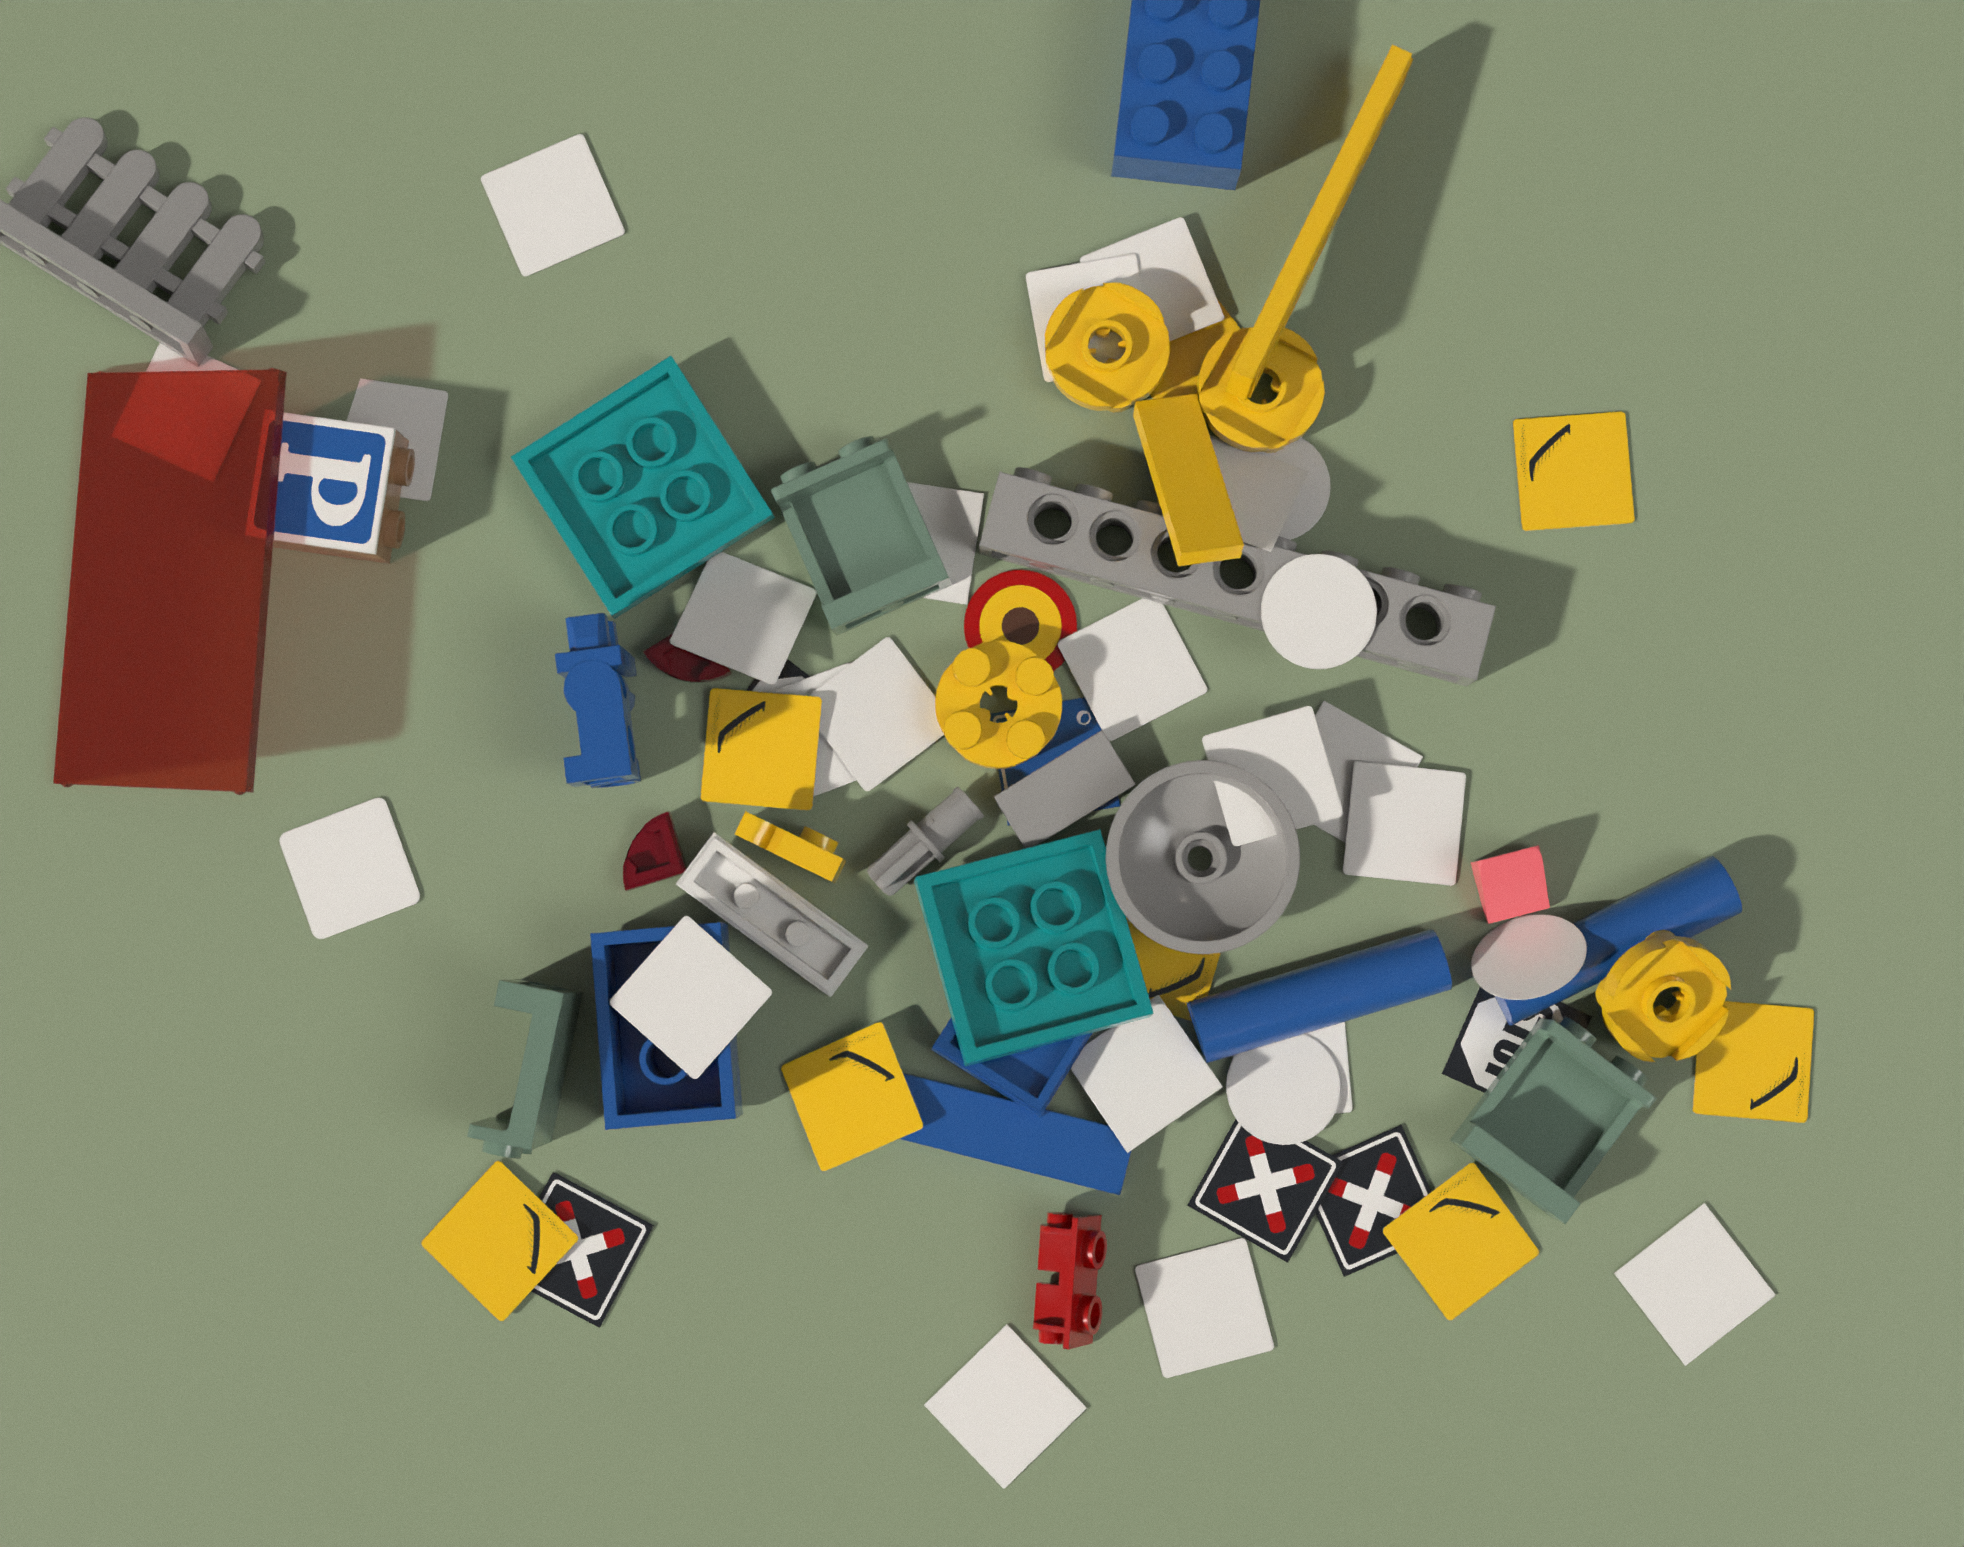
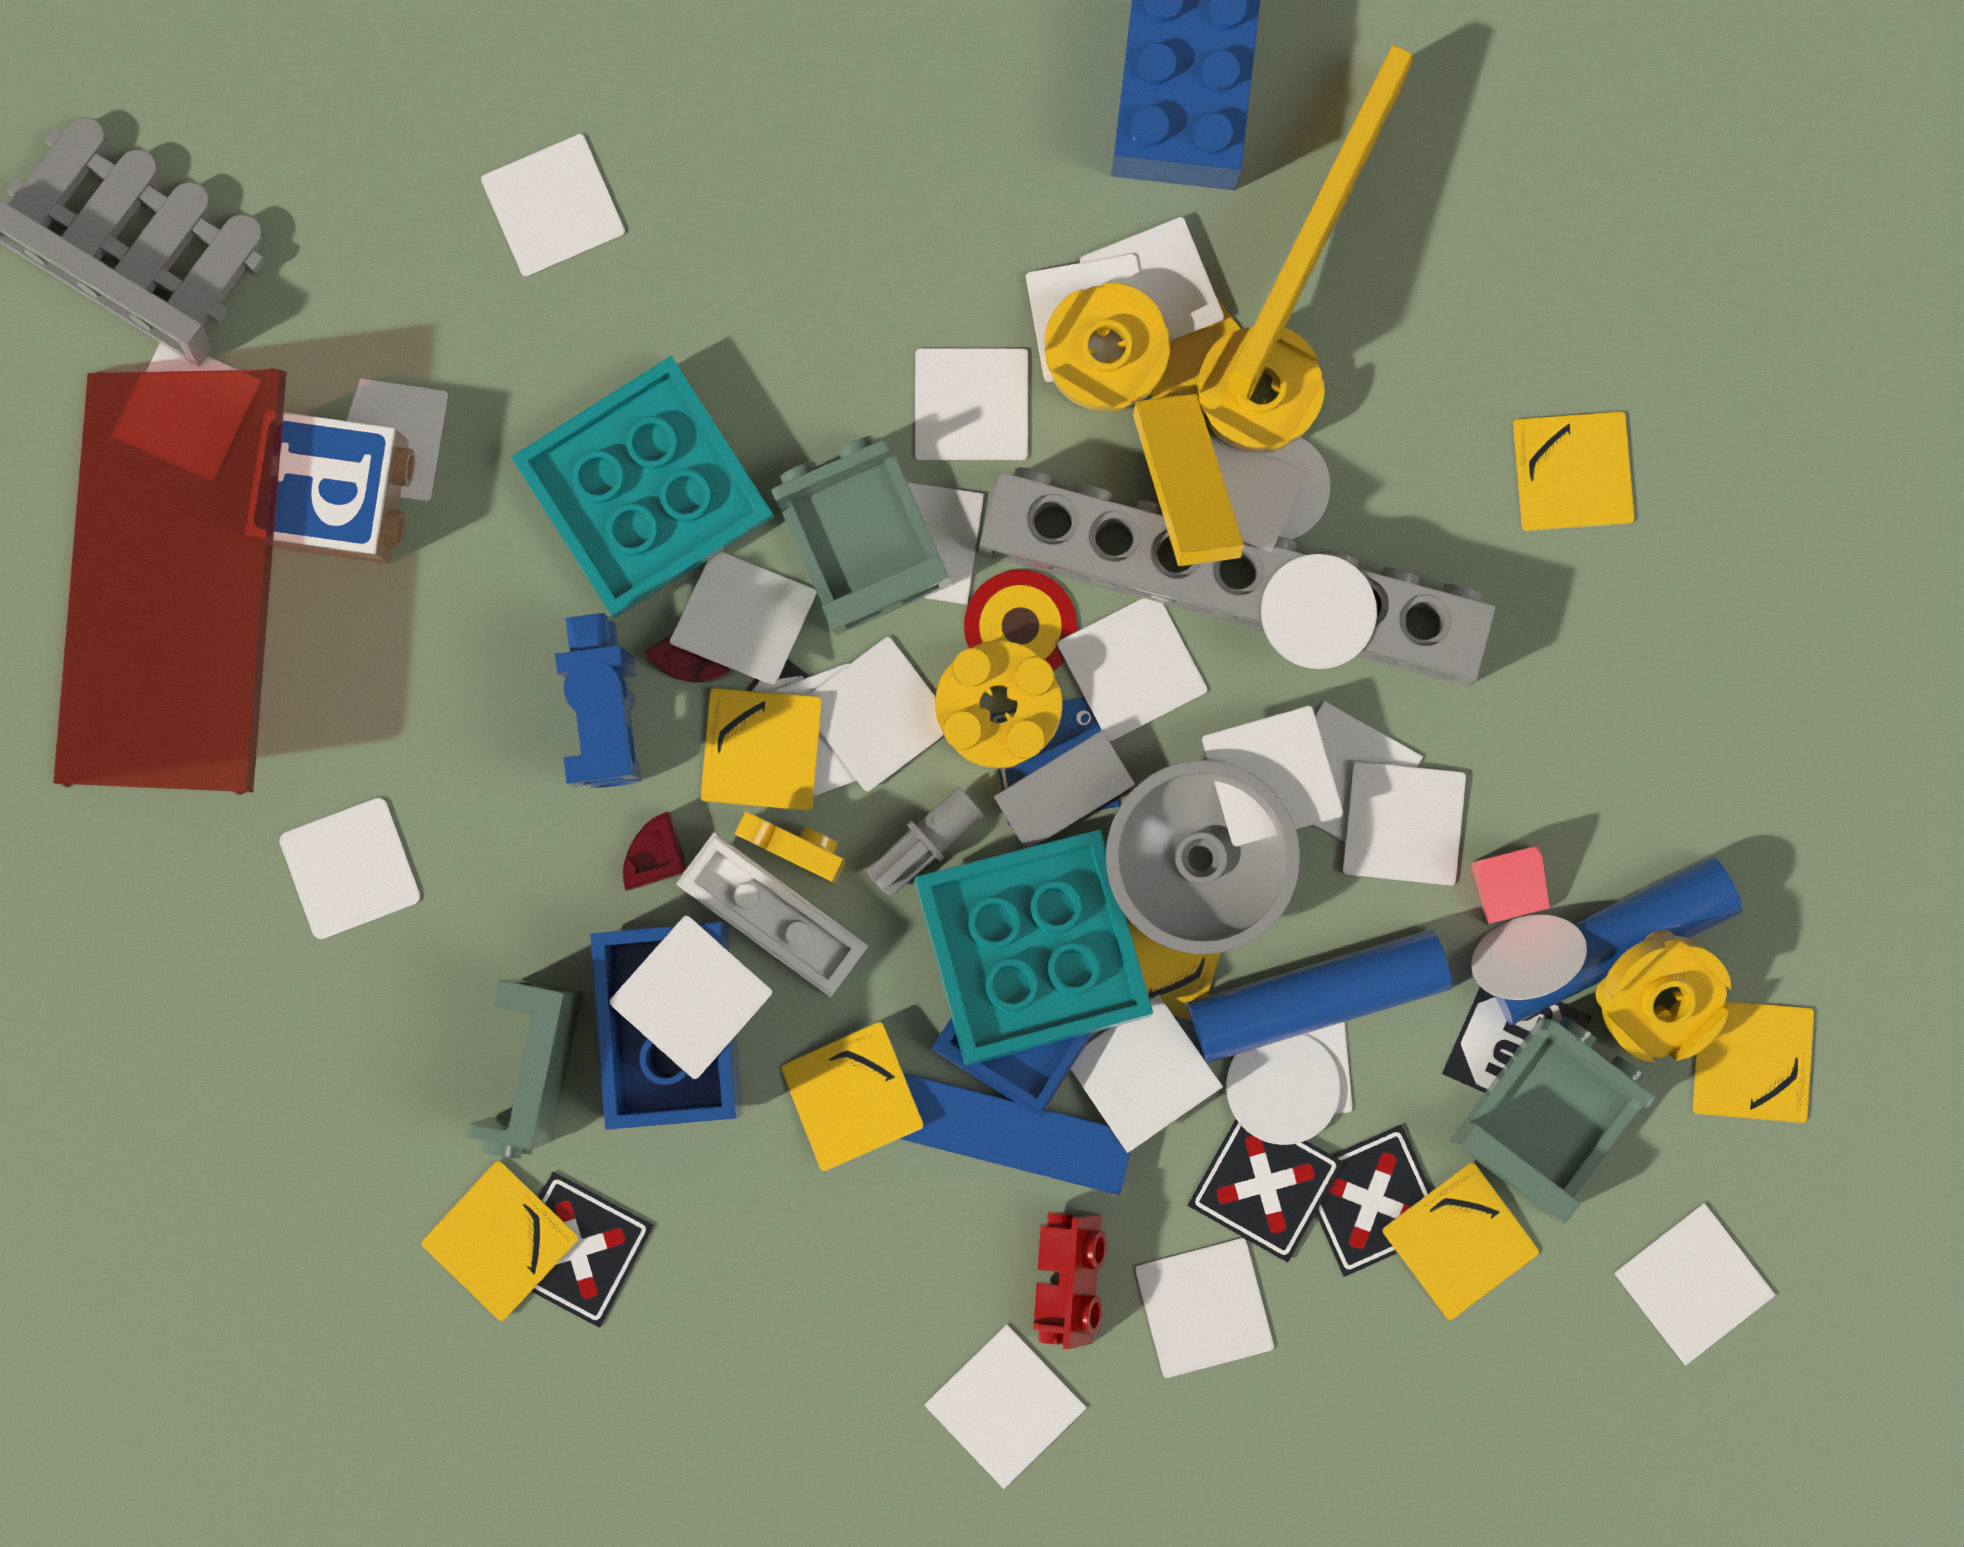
none -> white sticker [915,348,1028,460]

